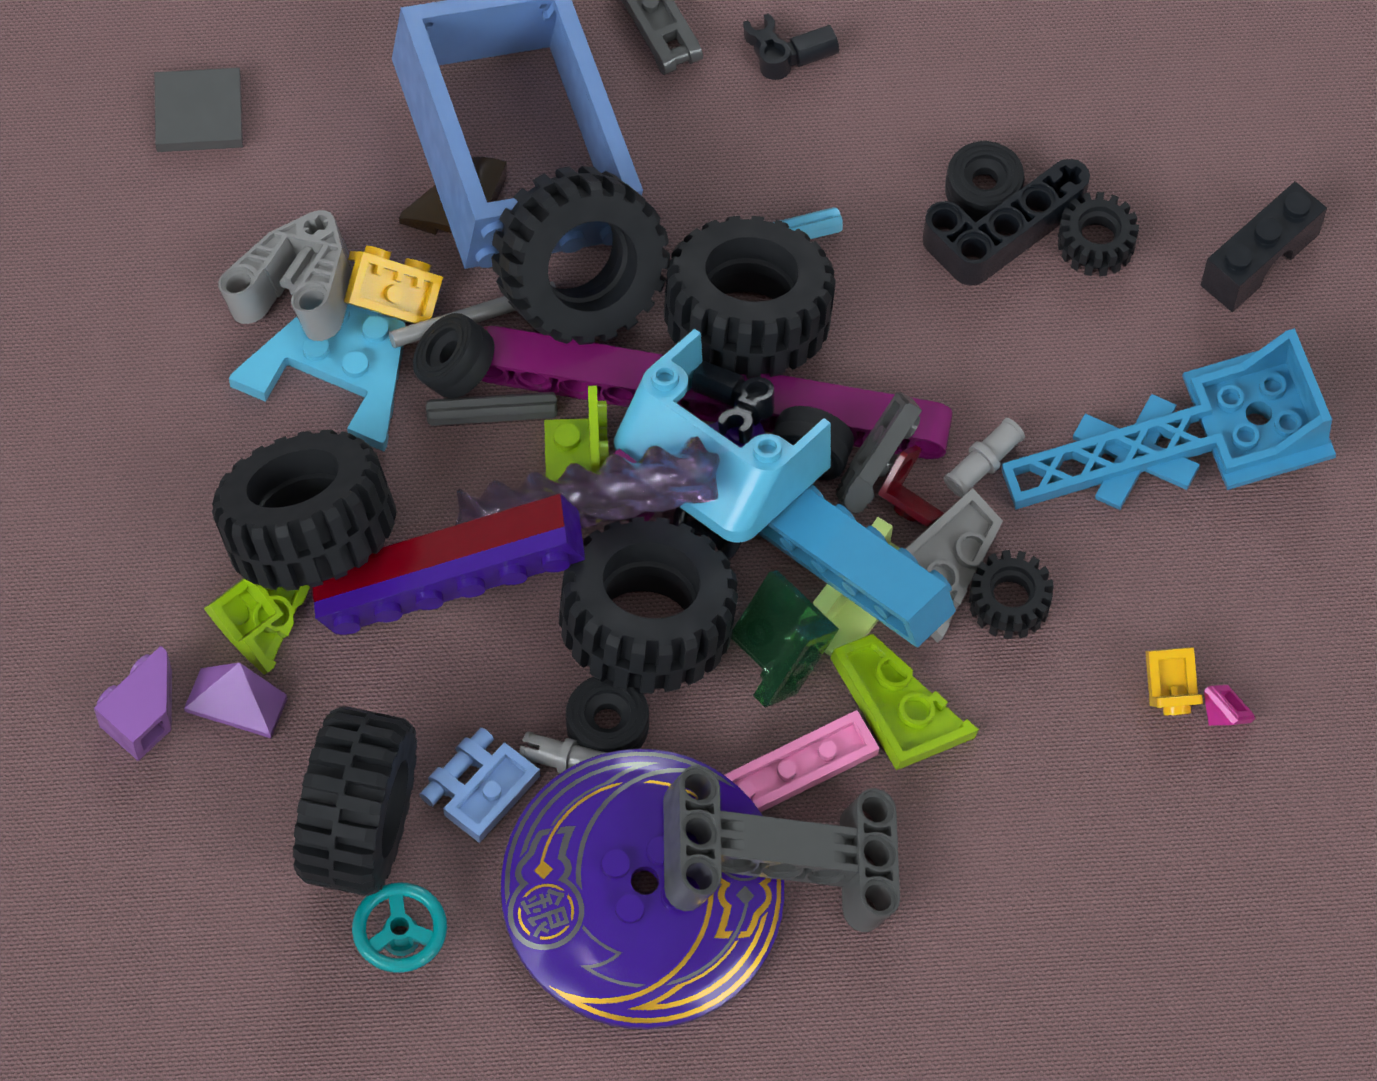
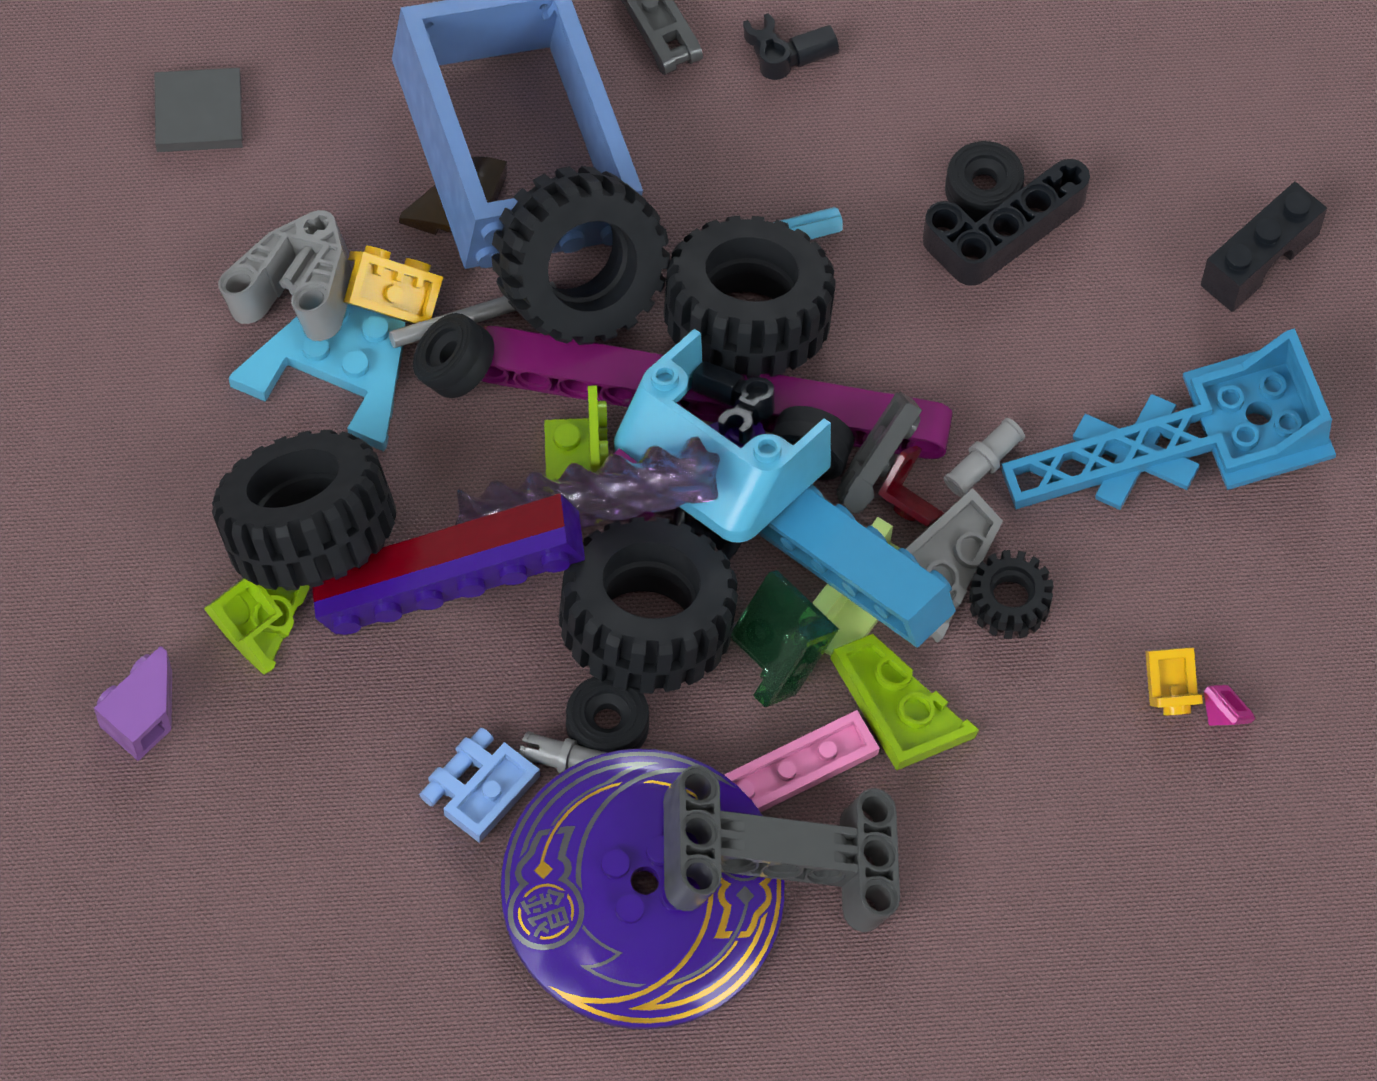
medium lavender slope [184,662,288,738] -> none
black tyre [293,706,417,896] -> none
teal piece [352,882,447,973] -> none
dark grey axle [426,392,558,426] -> none
black tyre [1057,192,1139,277] -> none

